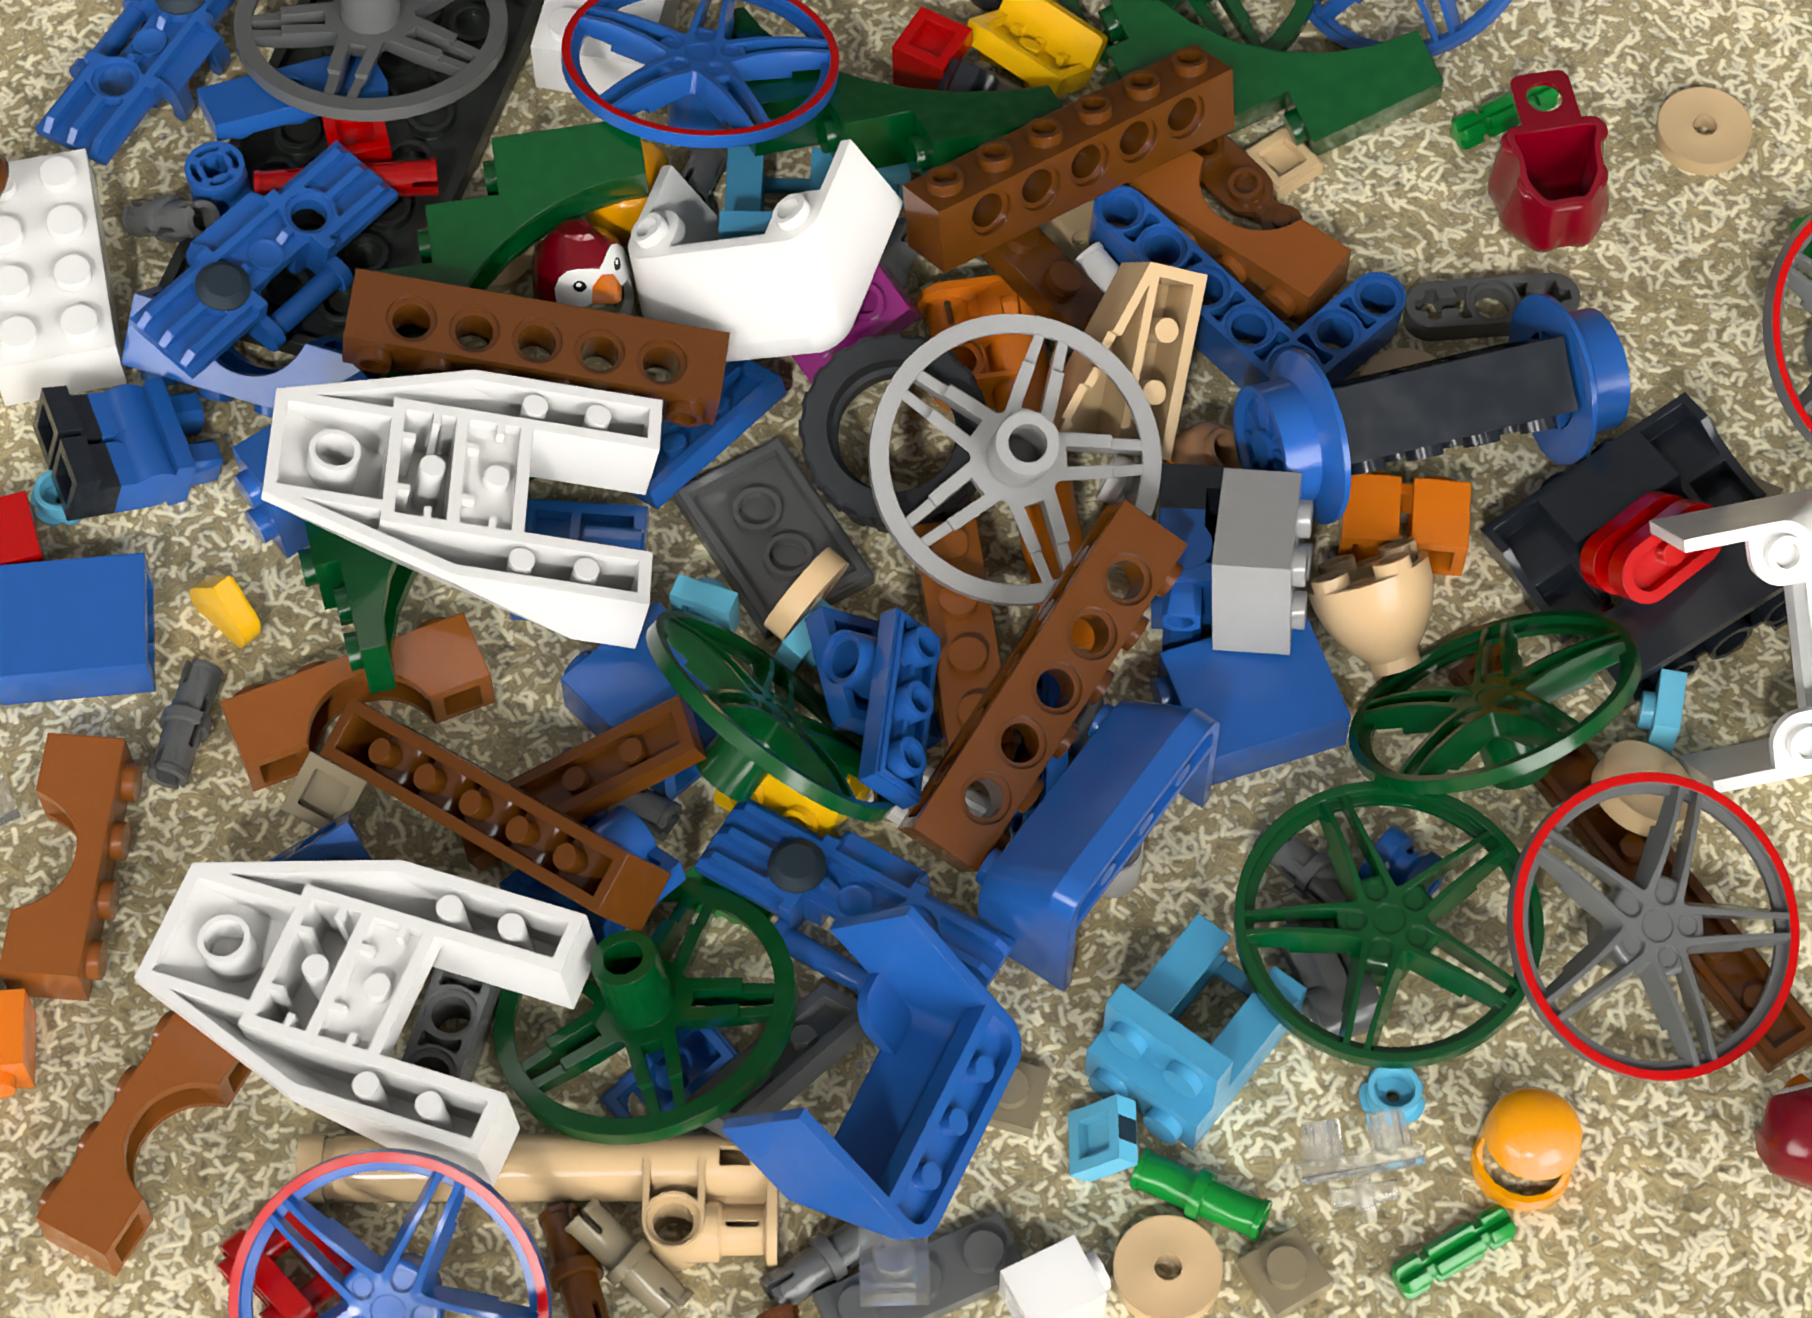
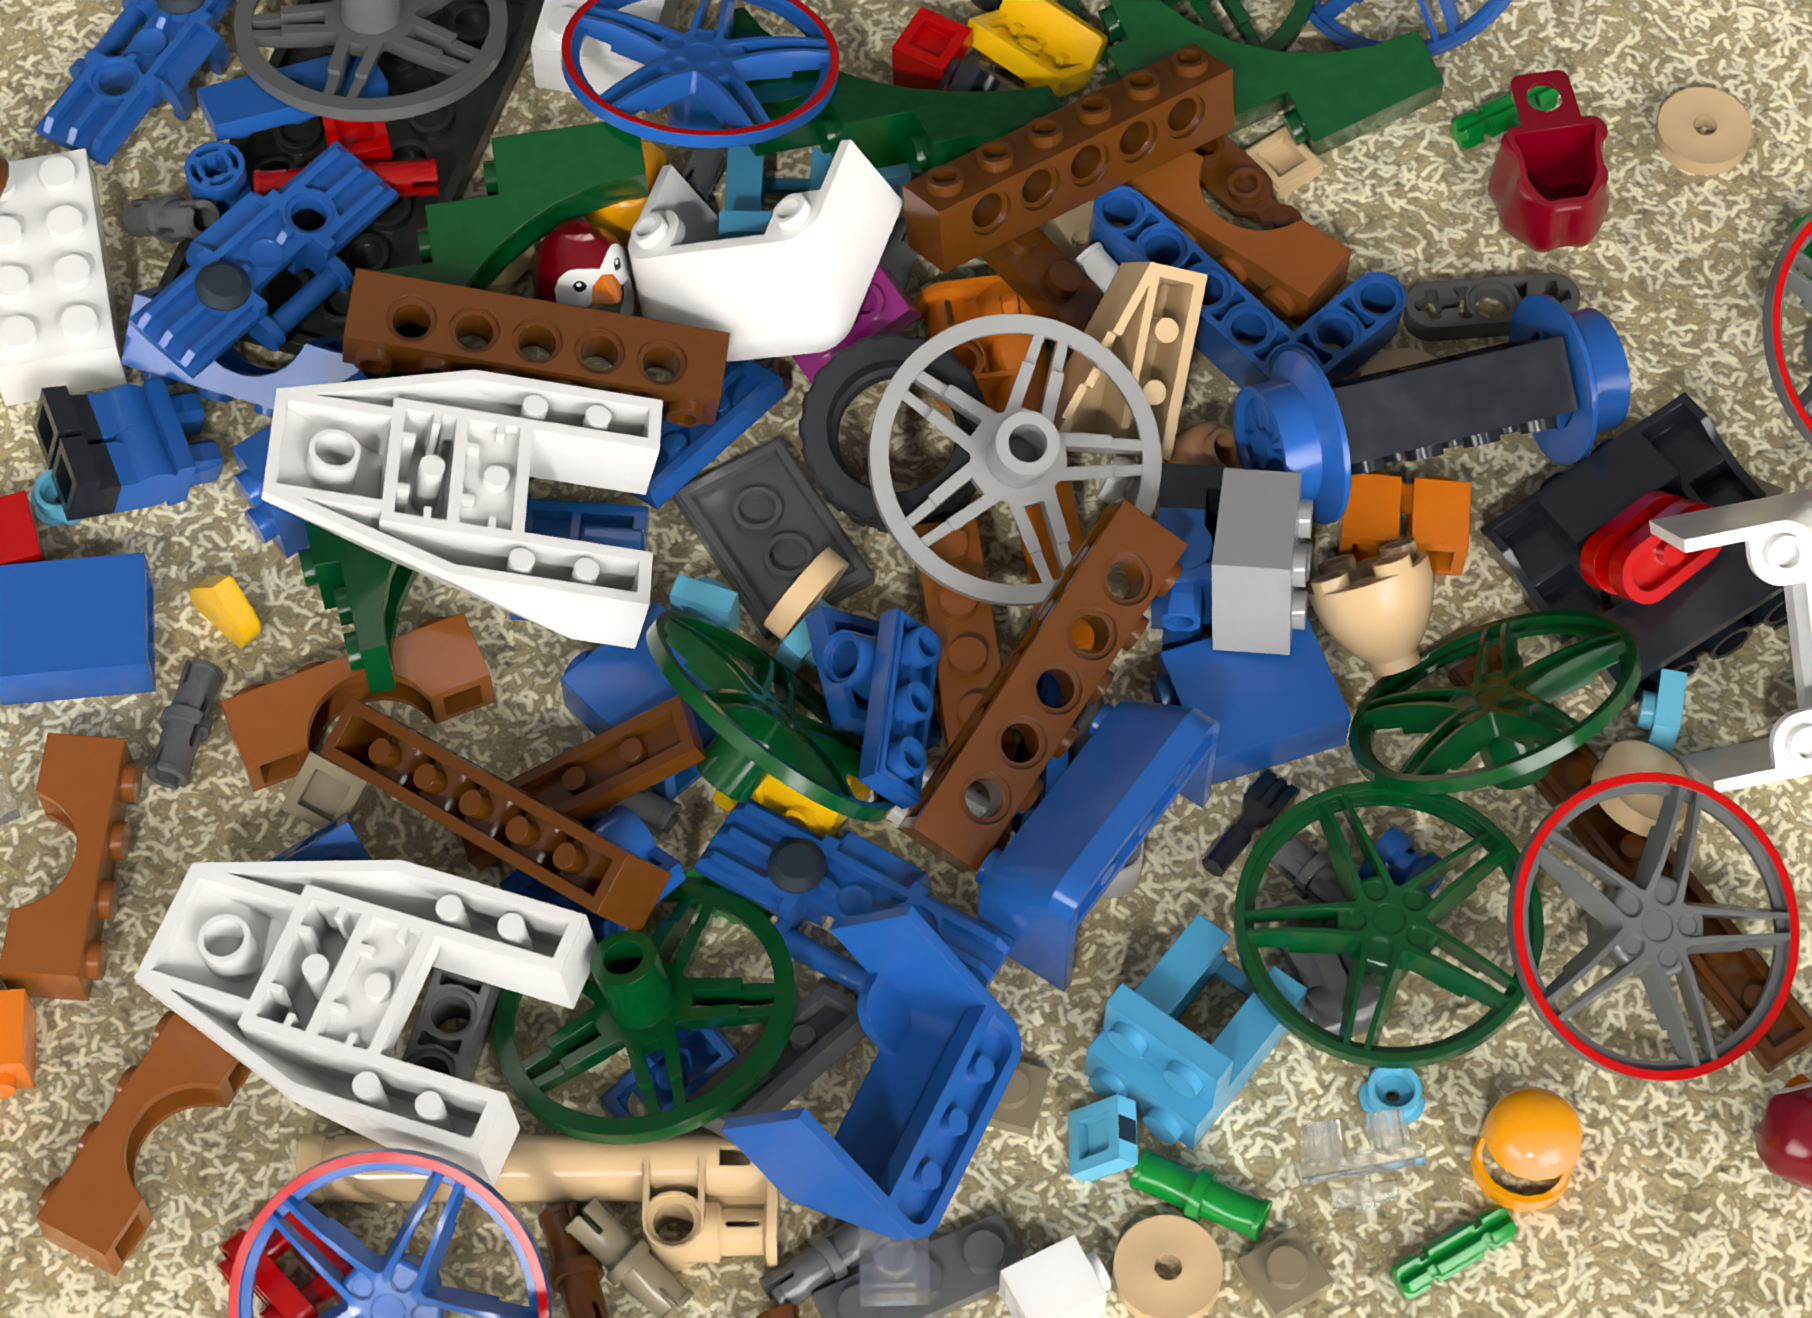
none -> black piece [1202,769,1300,877]

